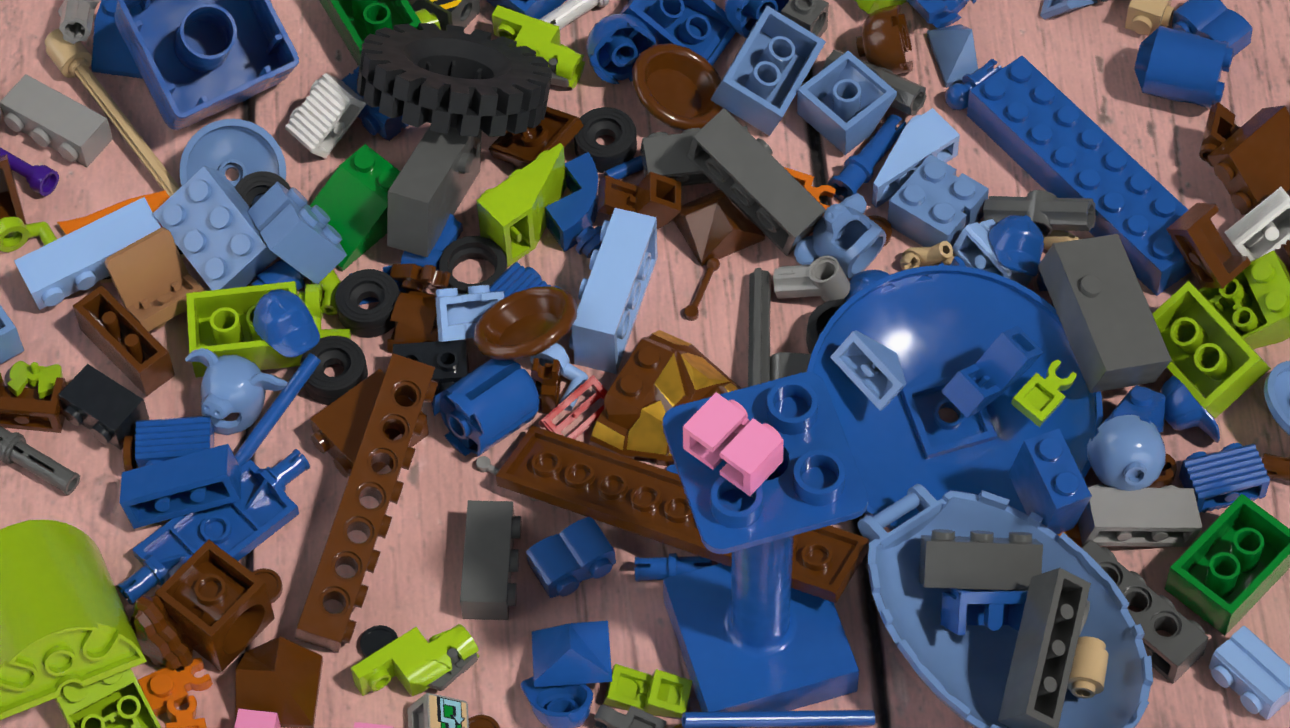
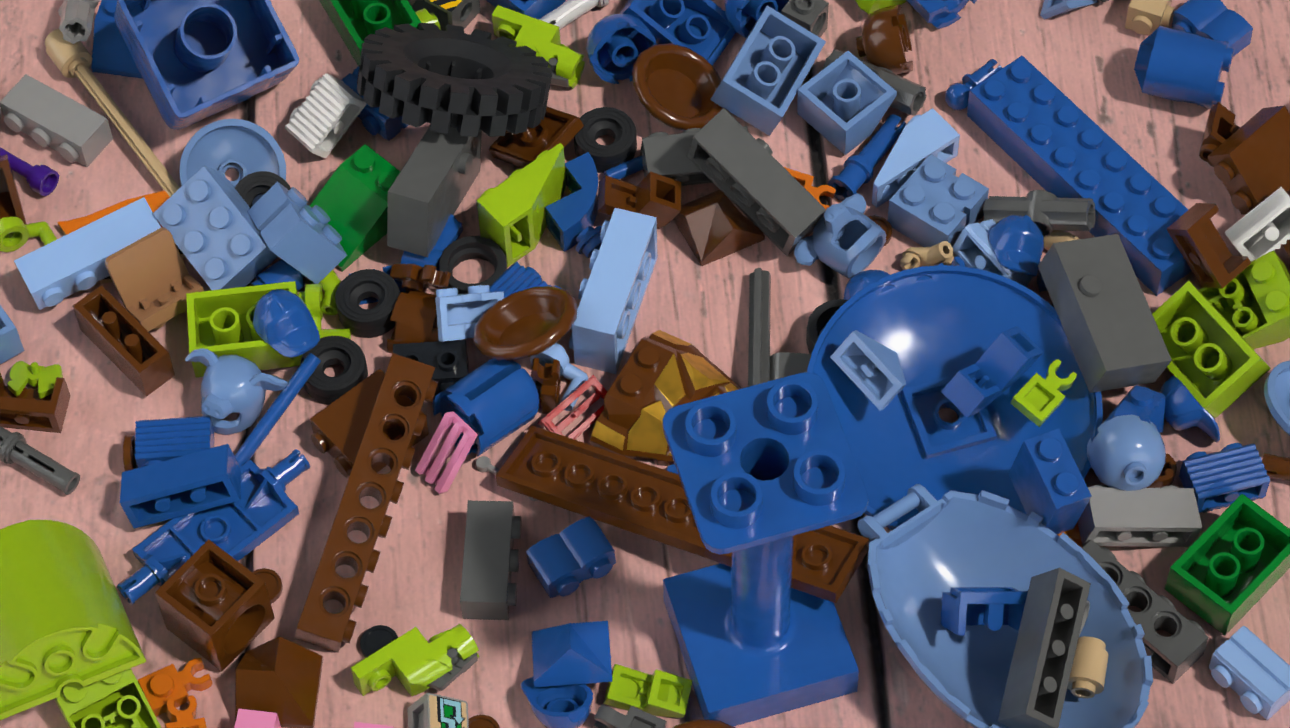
black brick [58,364,150,450] -> none
reddish brown rock [130,595,194,670] -> none
blue pin [635,553,712,582] -> none
blue piece [682,710,875,728] -> none
bright pink piece [683,392,784,496] -> none
reddish brown hinge [684,257,720,321] -> none
light grey piece [773,256,850,302] -> none
dark grey brick [919,529,1043,591] -> none
medium blue slope [927,24,978,88] -> none
none -> bright pink tile [415,411,478,494]

